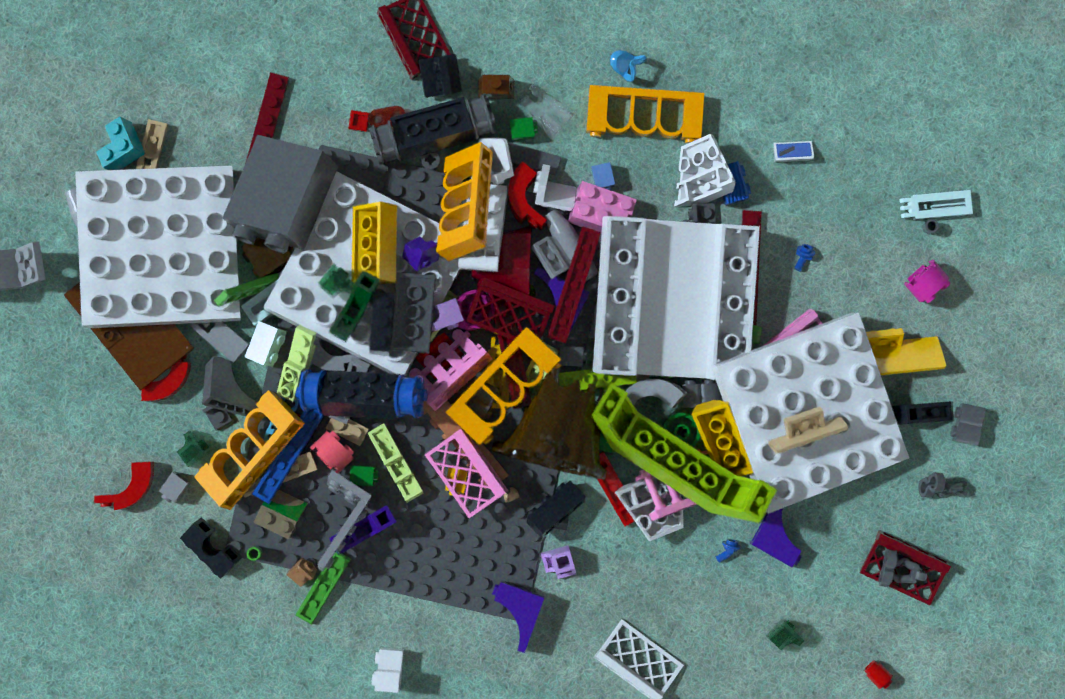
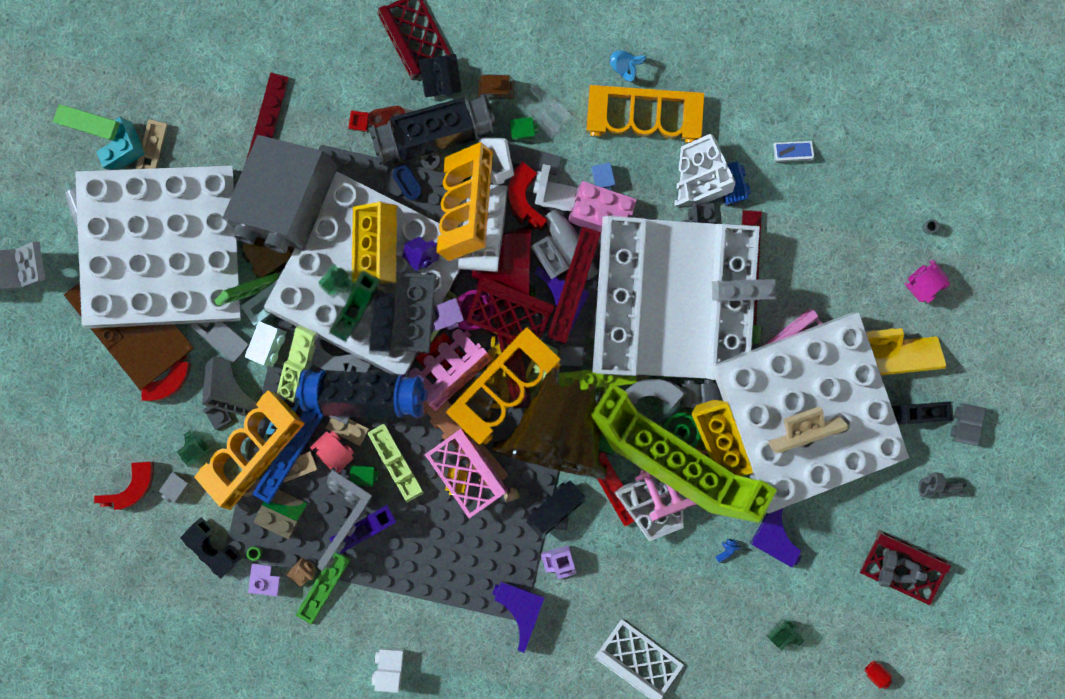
blue plate [794,244,816,271] -> none
light aqua hinge [899,190,973,220] -> none
none -> bright green tile [53,104,120,141]
none -> lavender brick [248,563,281,596]
none -> dark blue tile [393,165,422,201]
none -> light grey brick [712,279,776,301]

